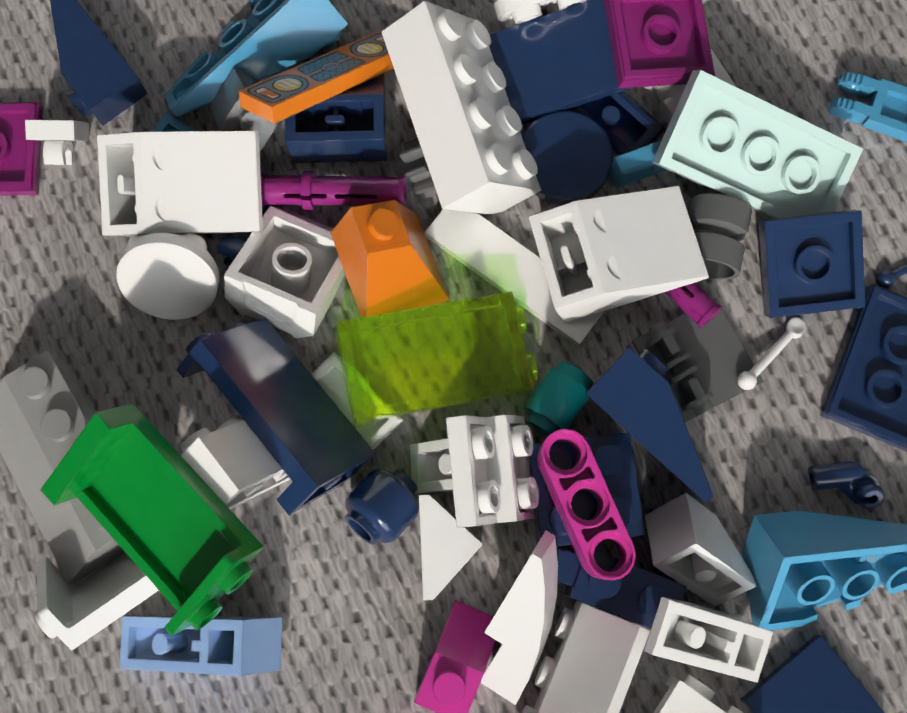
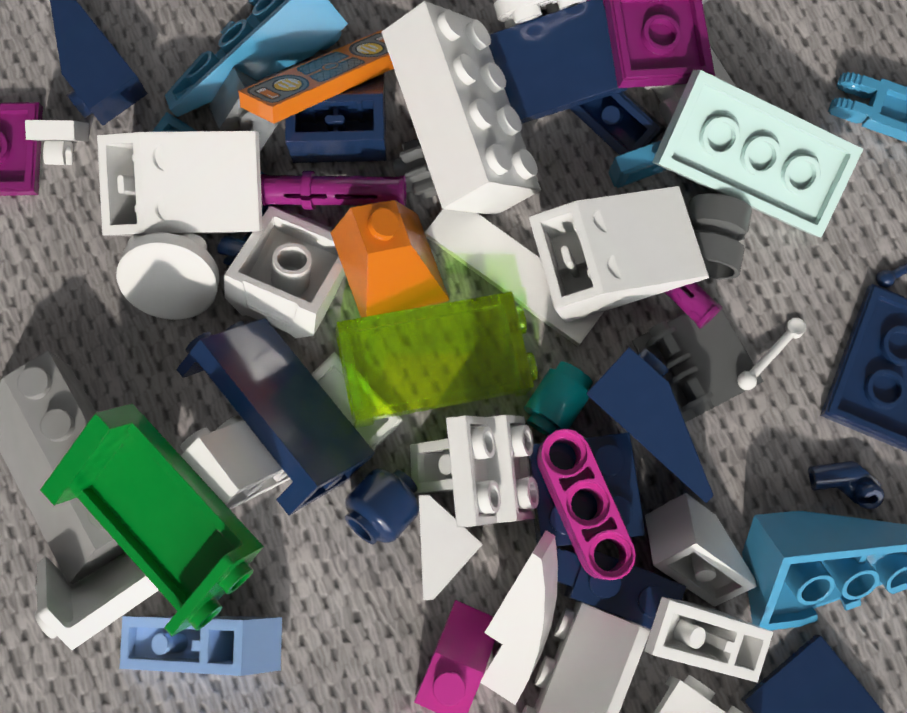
dark blue tile [522,110,613,205] -> none
dark blue plate [759,209,866,318] -> none

